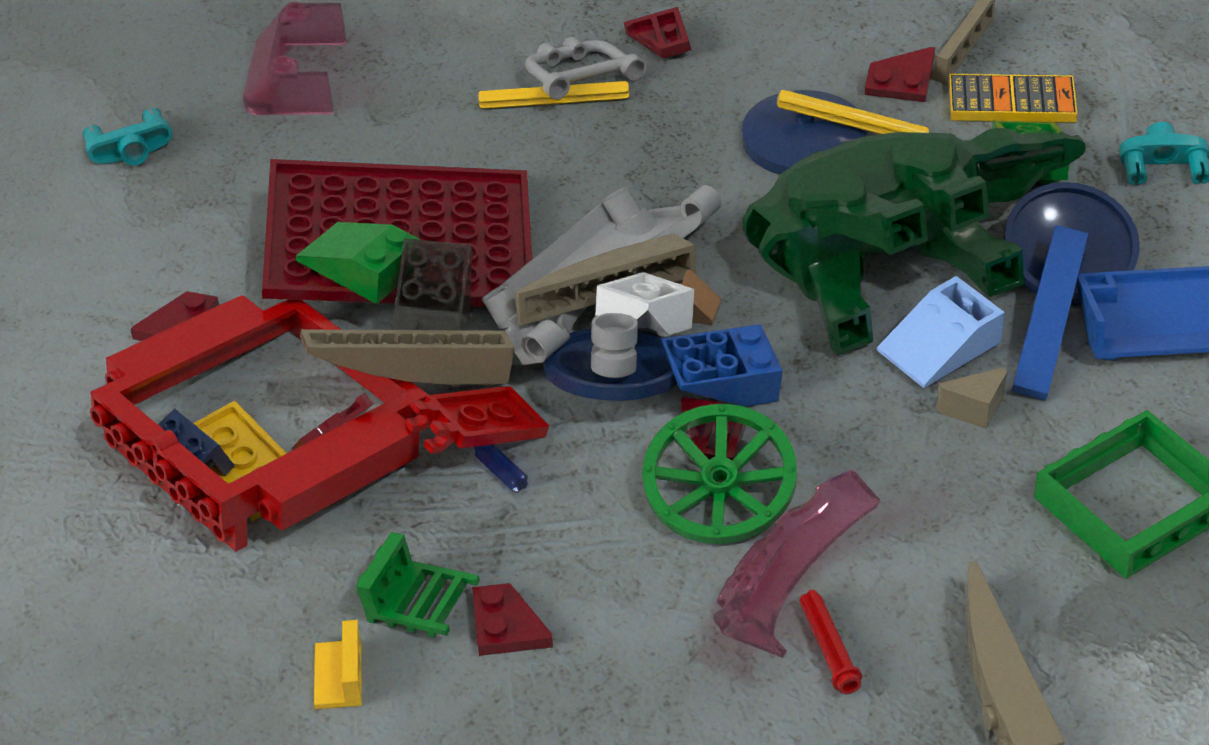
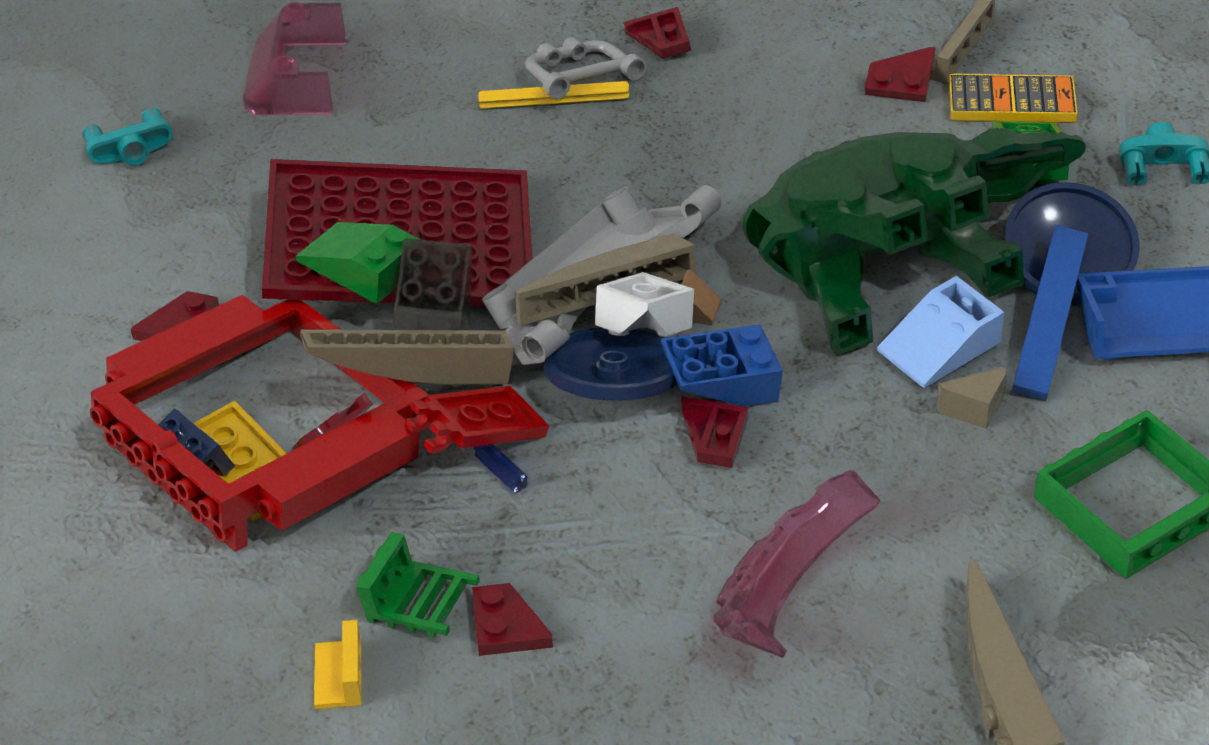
light grey wheel [591,313,638,378] -> none
green wheel [642,404,797,544] -> none
dark blue dish [742,90,867,175] -> none
yellow axle [777,90,929,134] -> none
red axle [799,590,863,694] -> none

